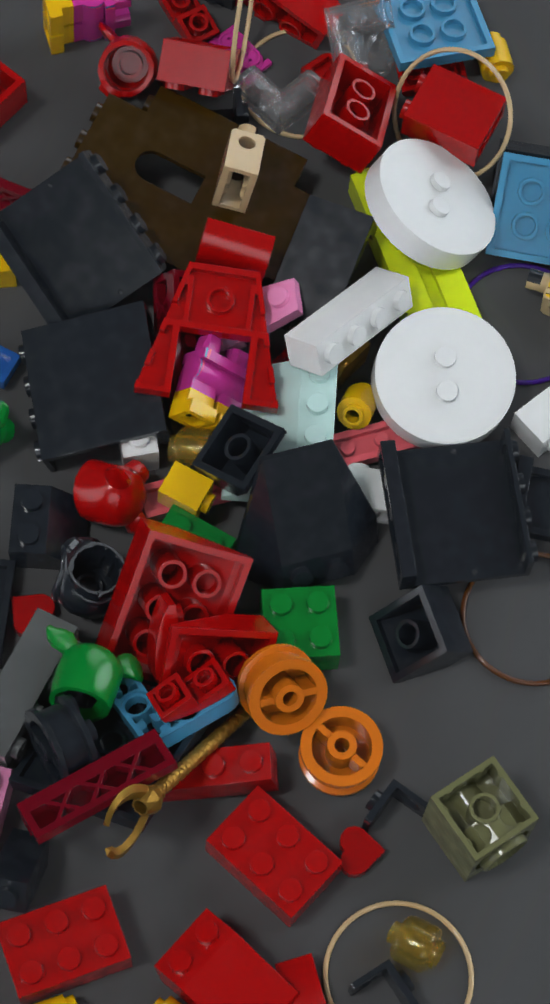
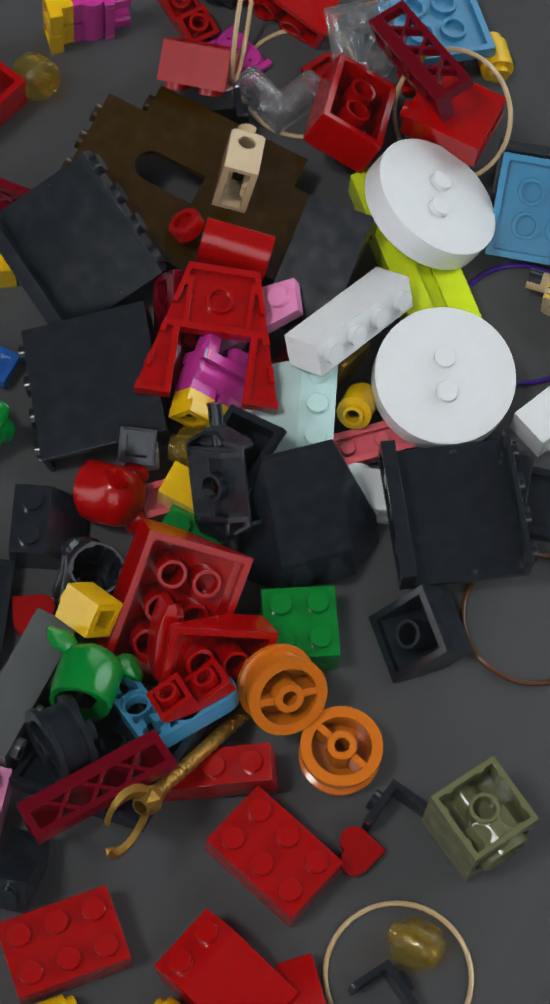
red piece [97,22,165,98] -> none
none -> clear yellow head [12,52,61,101]
none -> yellow brick [55,582,123,638]
none -> black tile [117,424,158,466]
none -> red tile [168,208,205,243]
none -> black plate [186,402,262,552]
none -> dark red fence [368,0,474,123]

